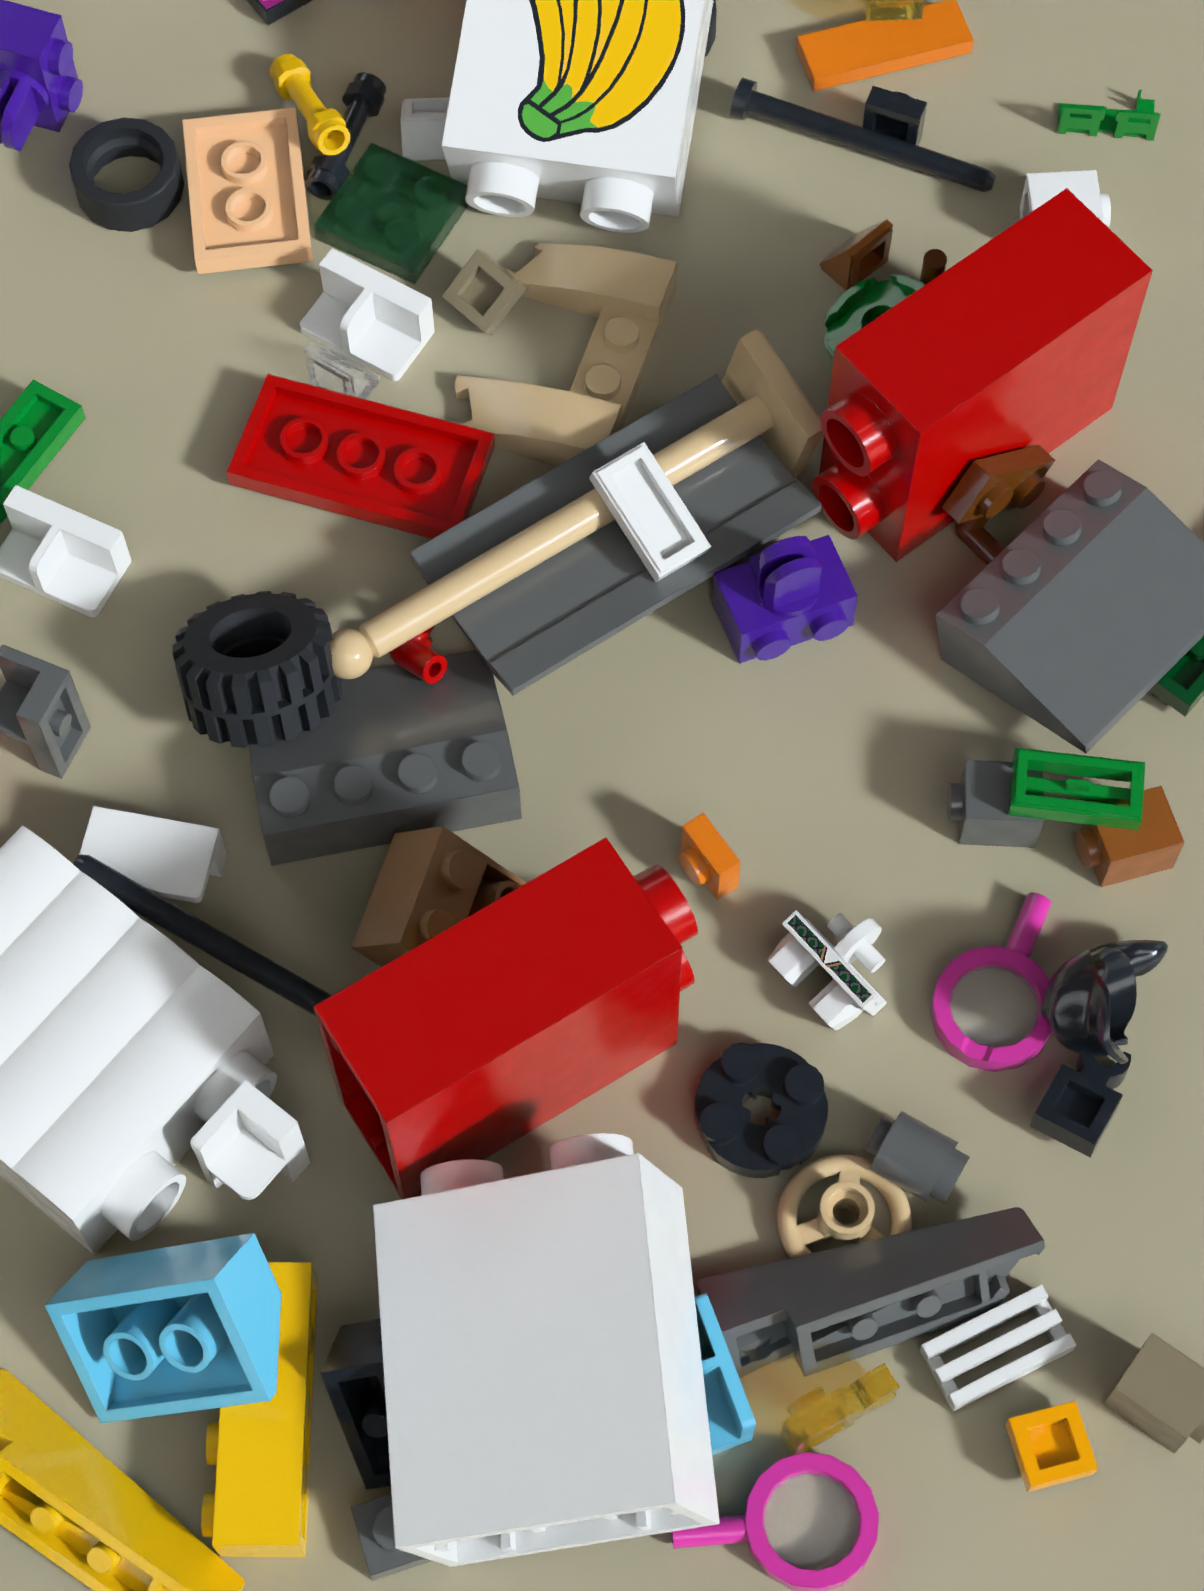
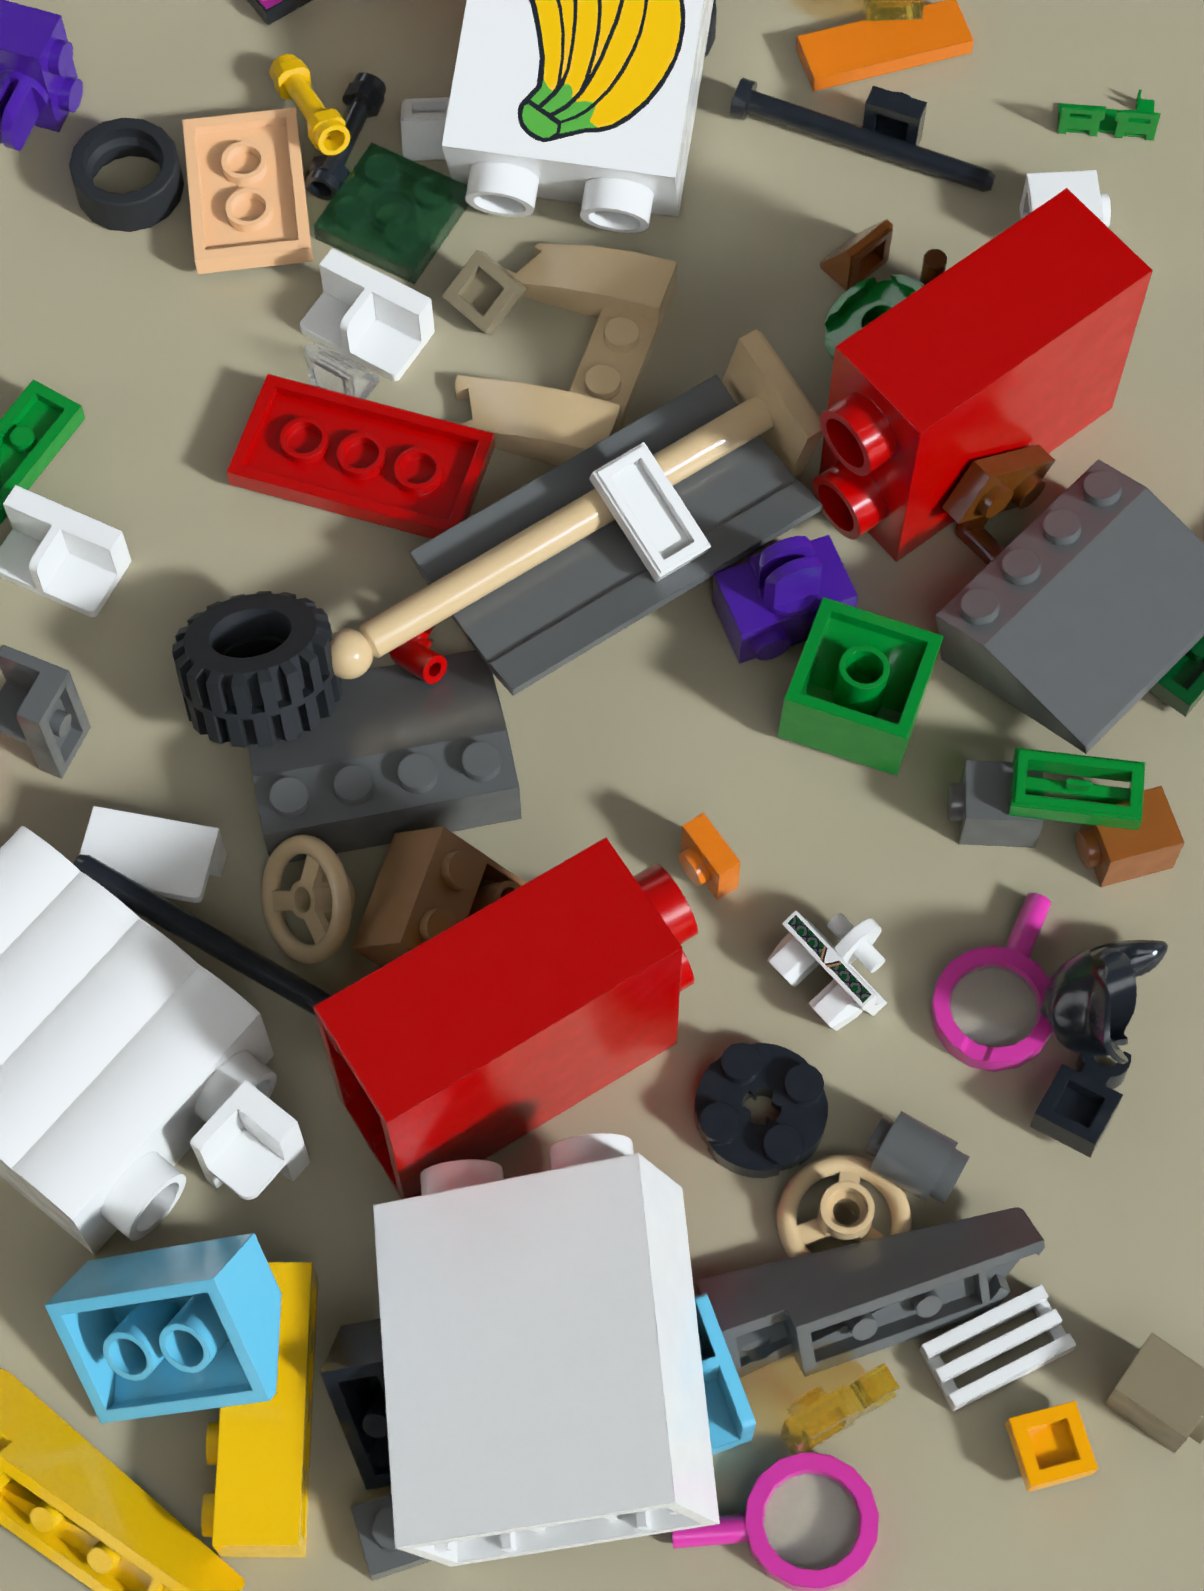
none -> tan piece [261,835,355,964]
none -> green slope [777,597,944,776]

